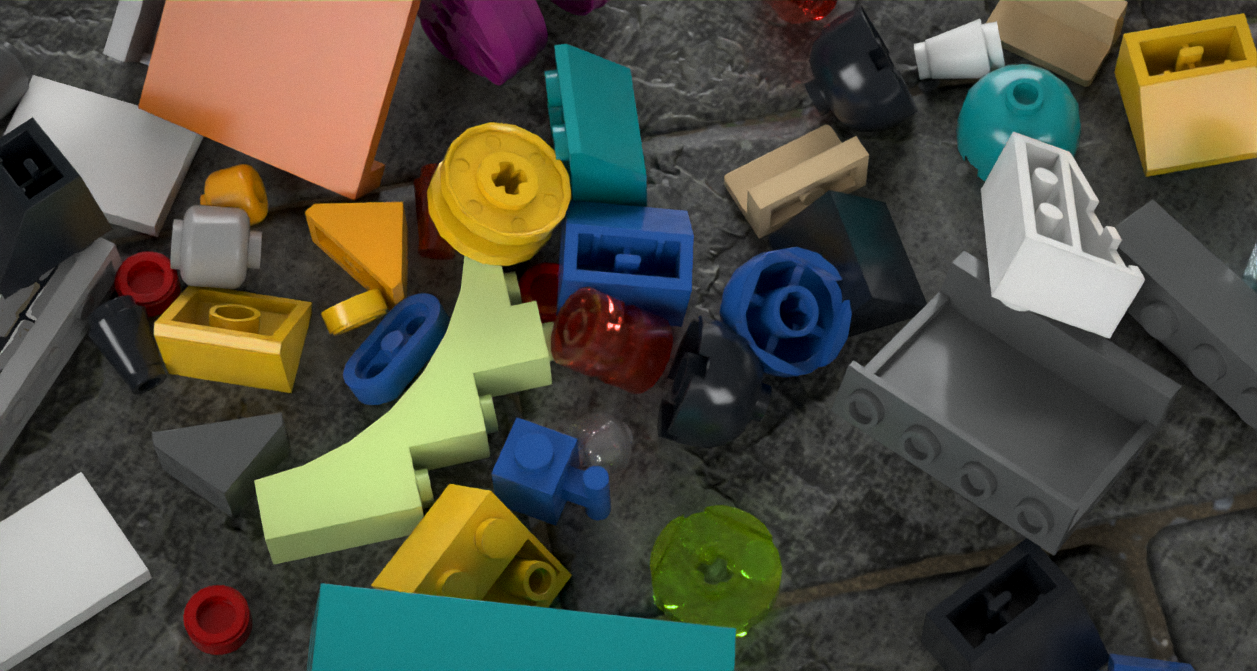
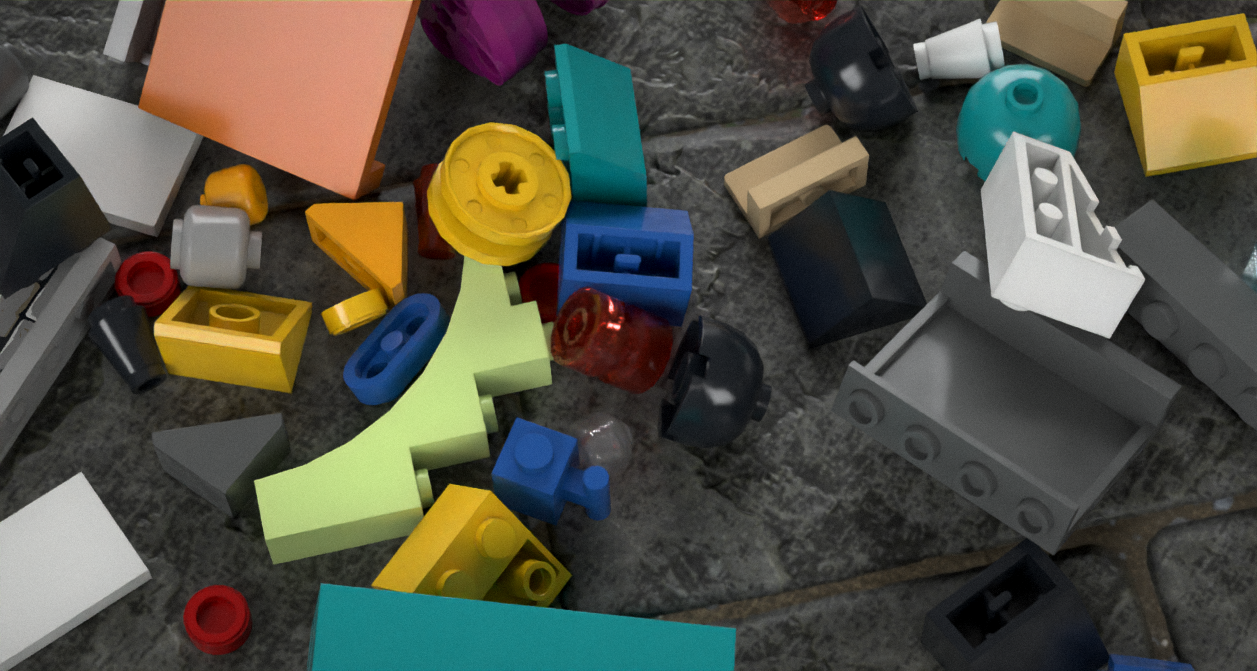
clear neon green plate [650,505,782,639] -> none
blue cylinder [719,247,852,377] -> none

